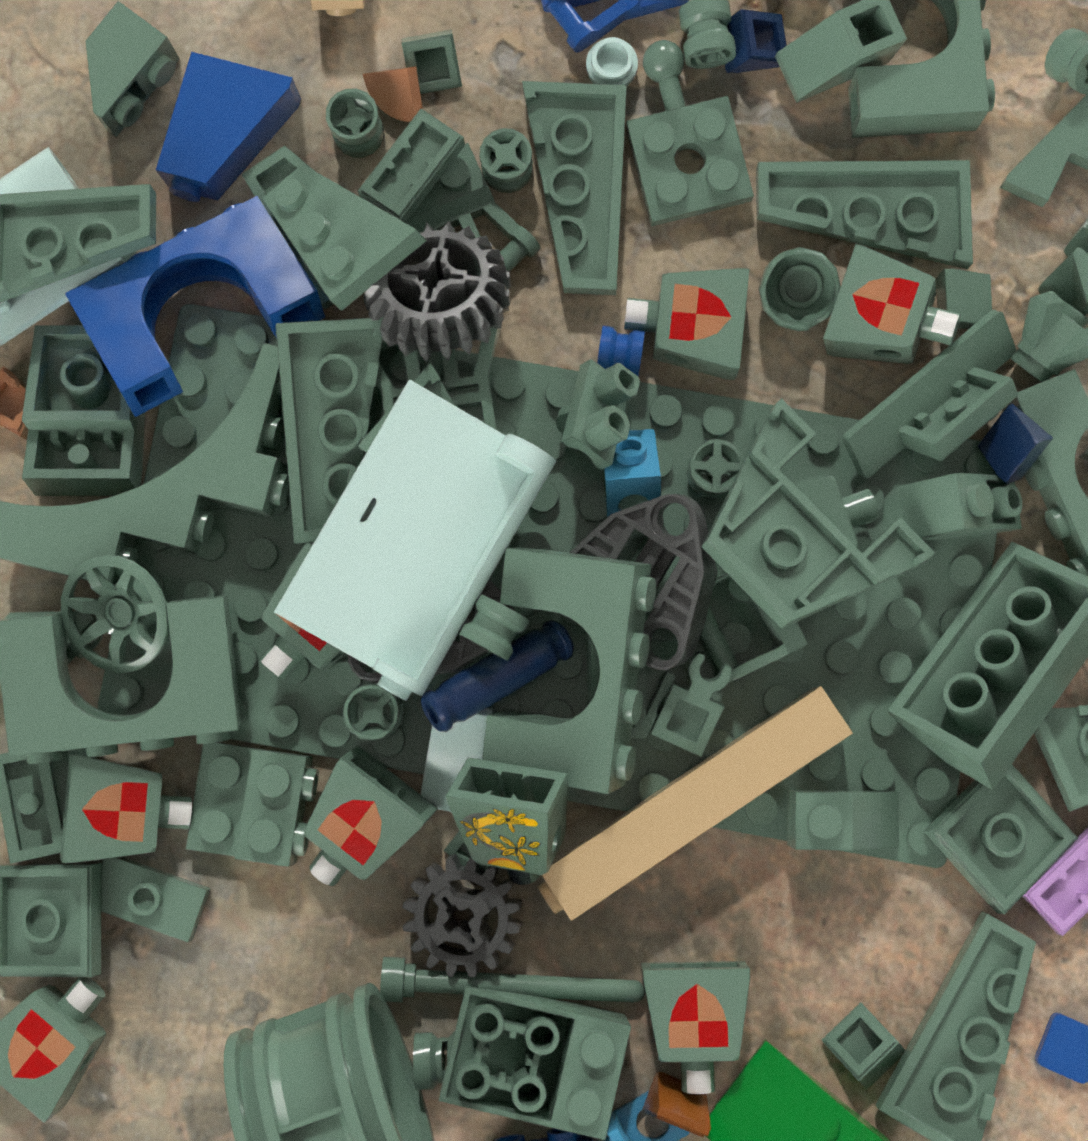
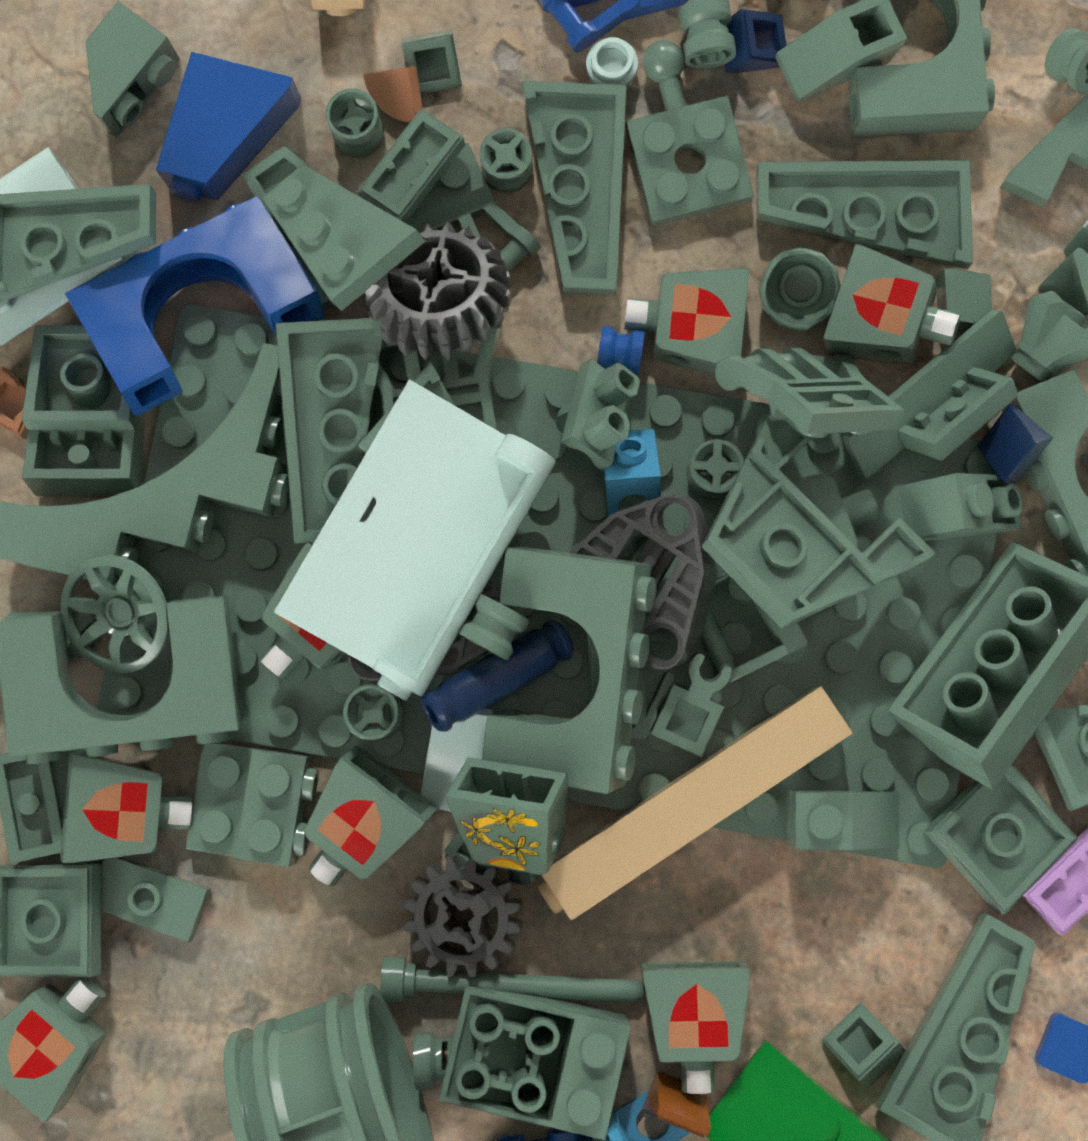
none -> sand green plate [715,348,905,438]

